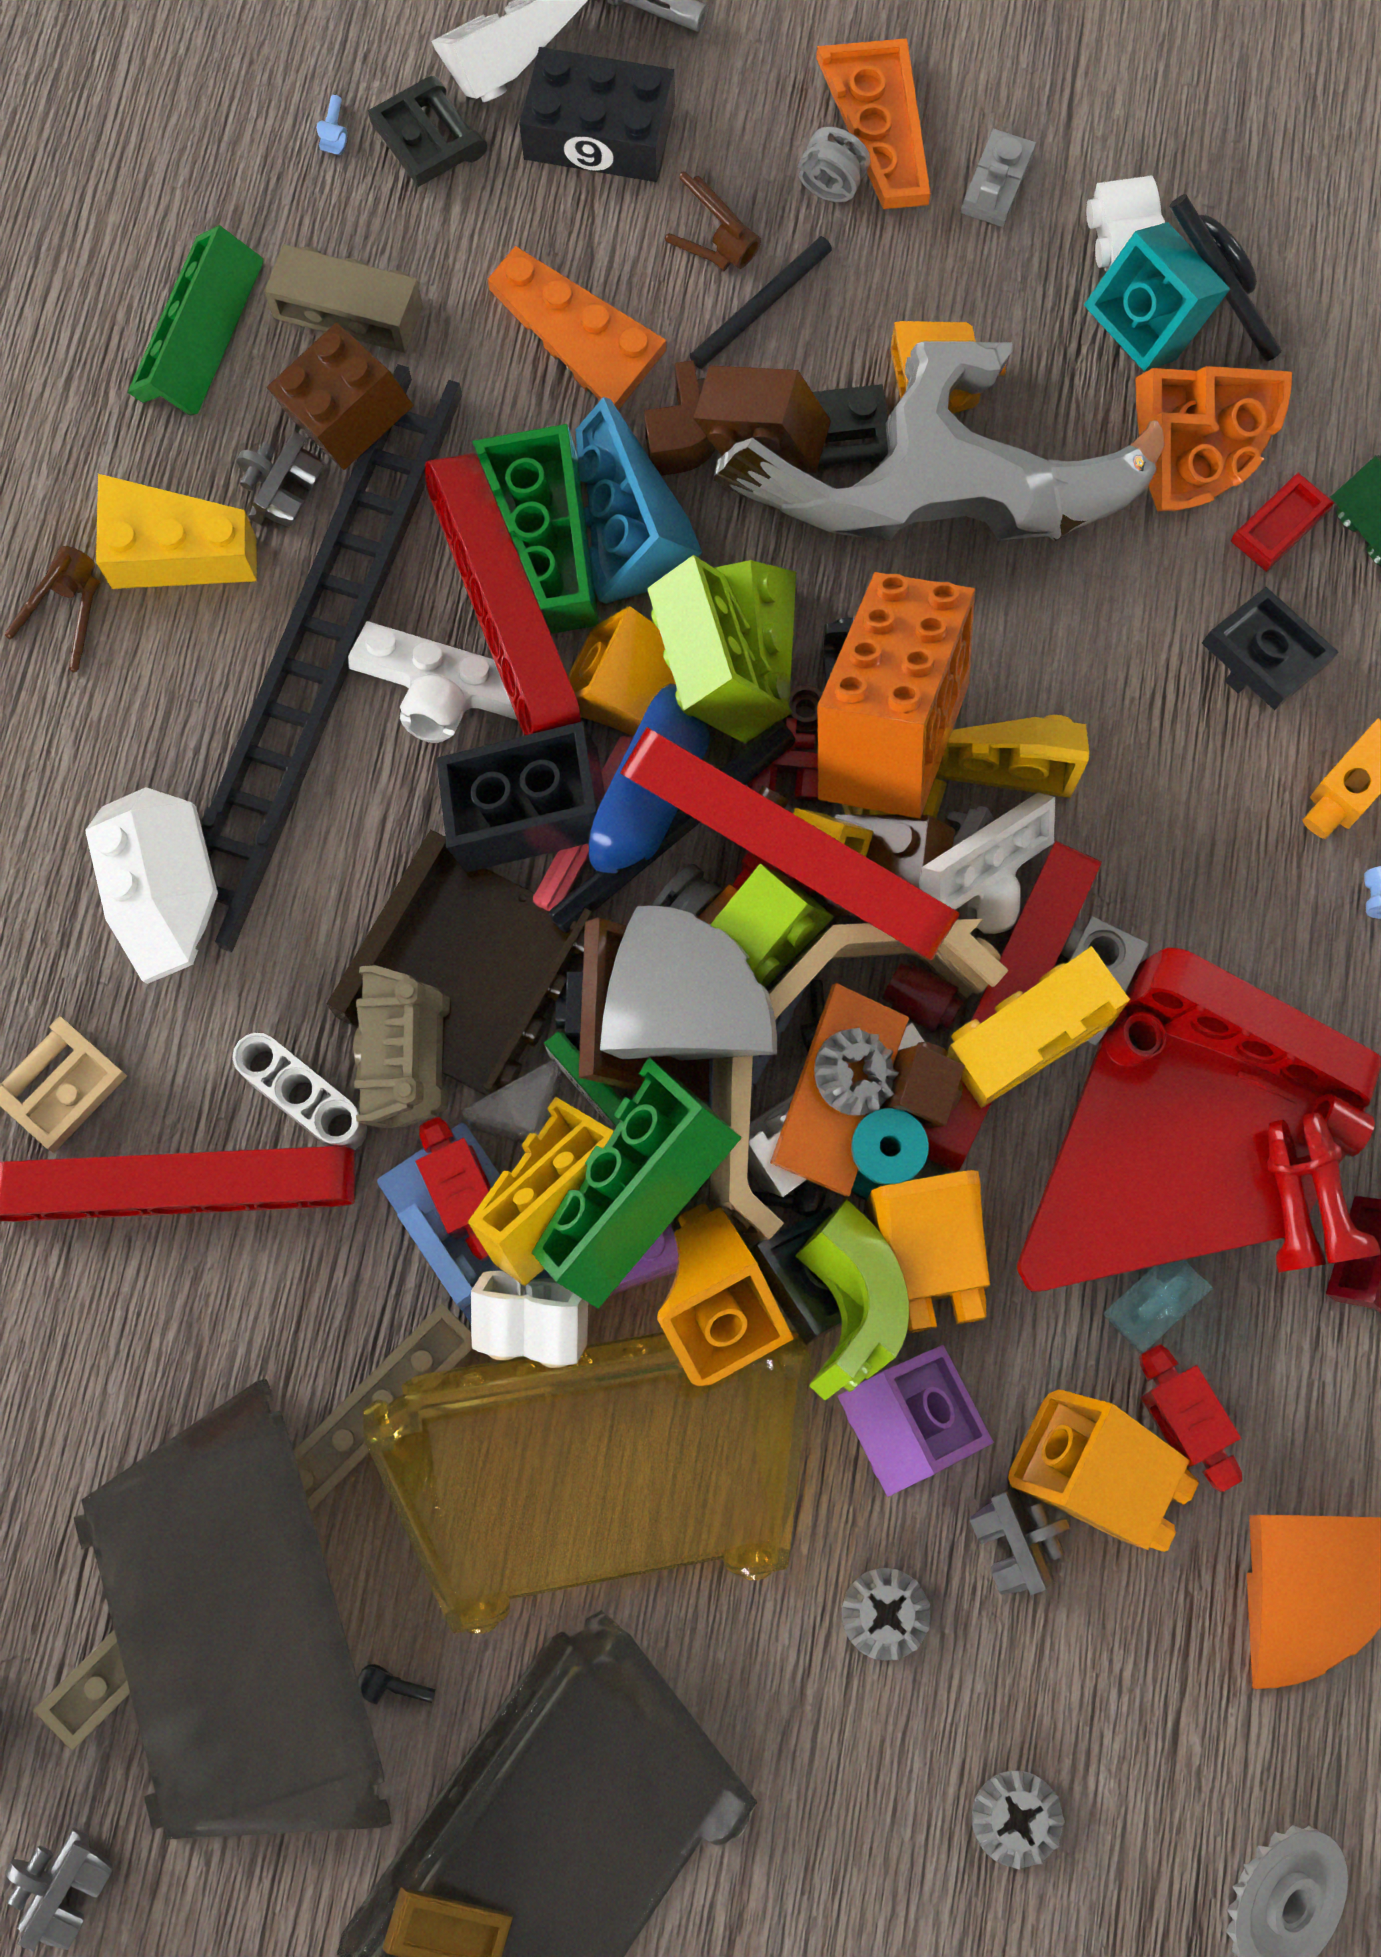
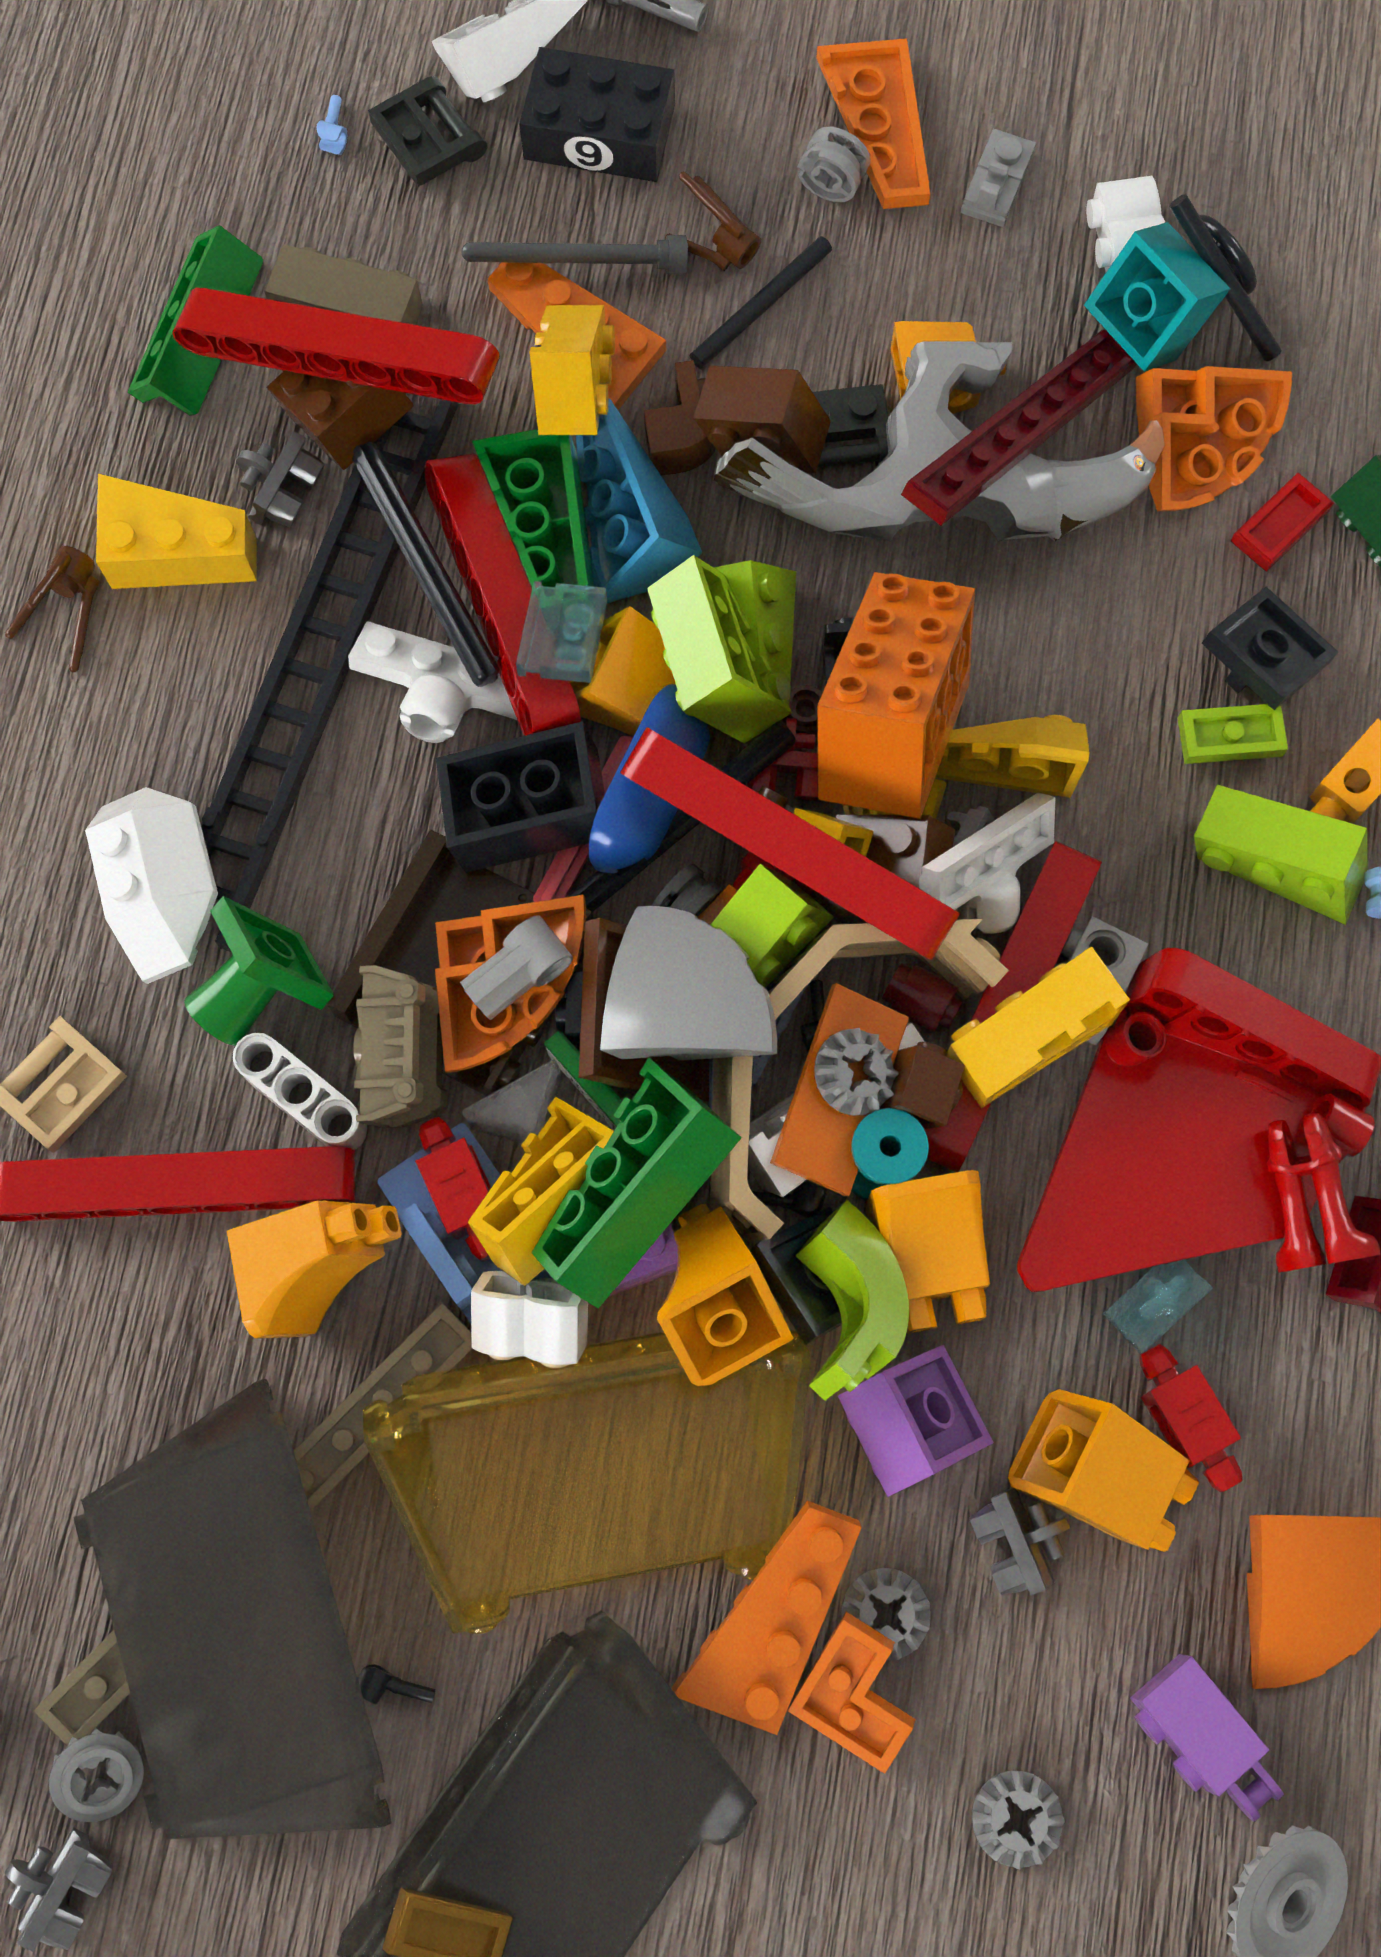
none -> light grey gear [48,1728,144,1822]
none -> red beam [172,288,500,405]
none -> green plant [184,896,334,1046]
none -> light orange hips [227,1200,402,1338]
none -> black axle [353,441,499,687]
none -> orange brick [435,895,586,1073]
none -> light grey piece [460,915,573,1020]
none -> dark grey piece [461,235,688,274]
none -> clear light blue plate [516,581,607,683]
none -> yellow wedge [529,305,615,435]
none -> orange wing [671,1500,862,1735]
none -> orange plate [787,1611,915,1774]
none -> dark red tile [901,328,1137,526]
none -> medium lavender brick [1130,1654,1284,1822]
none -> lime plate [1177,704,1288,764]
none -> lime wedge [1194,784,1368,925]

